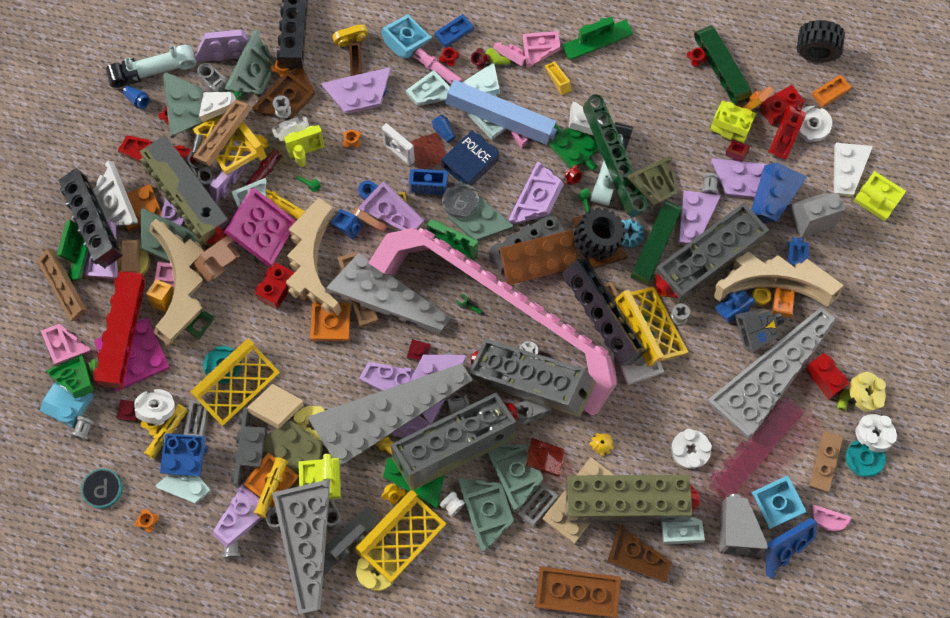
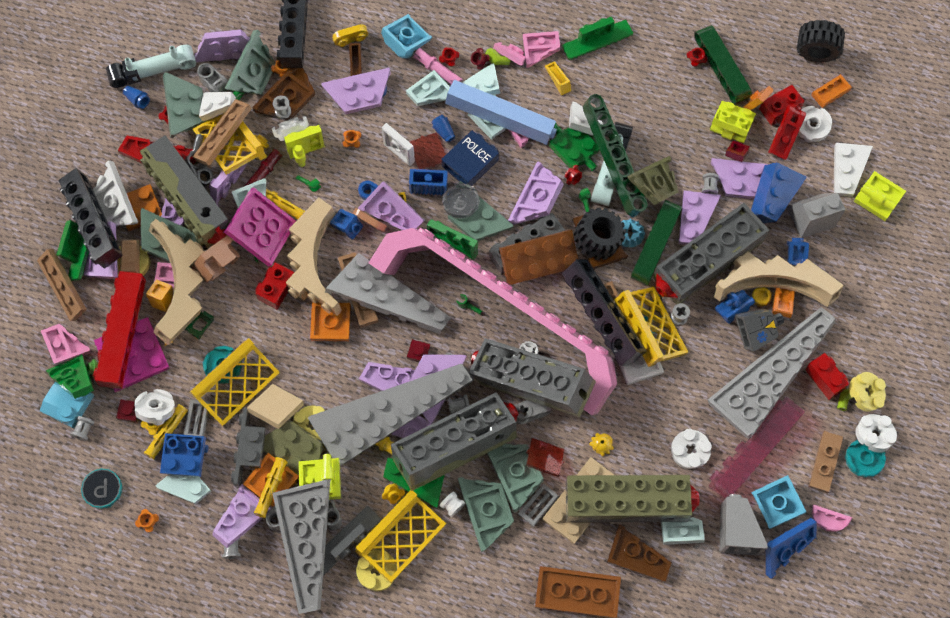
blue plate [434,14,474,48] -> none

